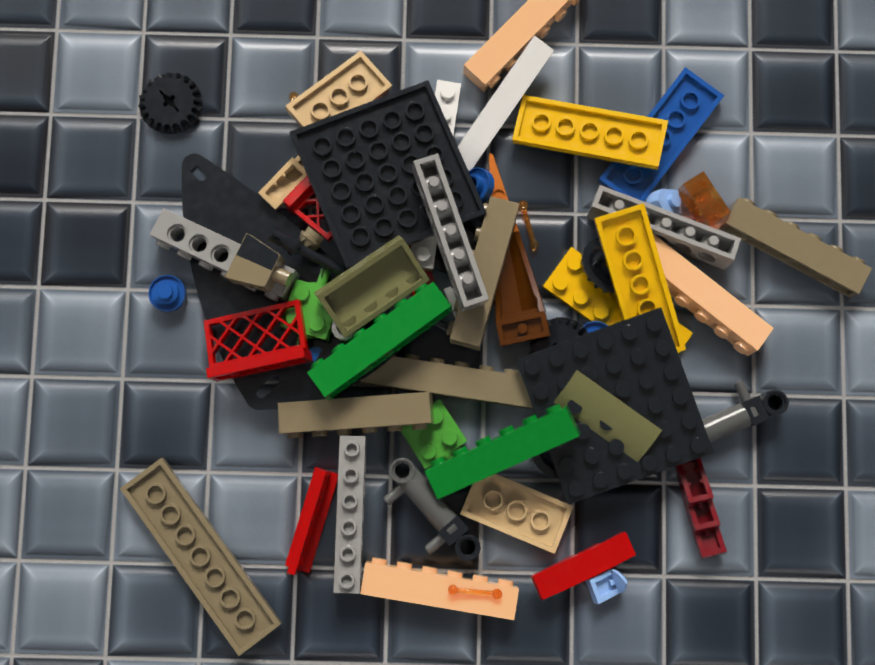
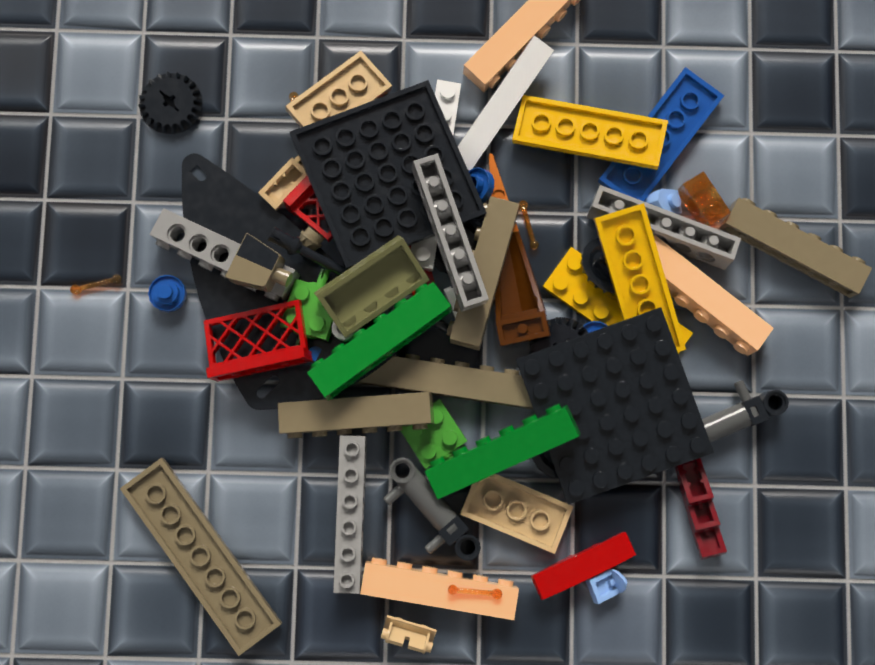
red fence [285,467,338,575] -> none
olive slope [553,370,662,462] -> none
none -> clear orange hinge [70,274,122,295]
none -> tan hinge [381,615,437,654]

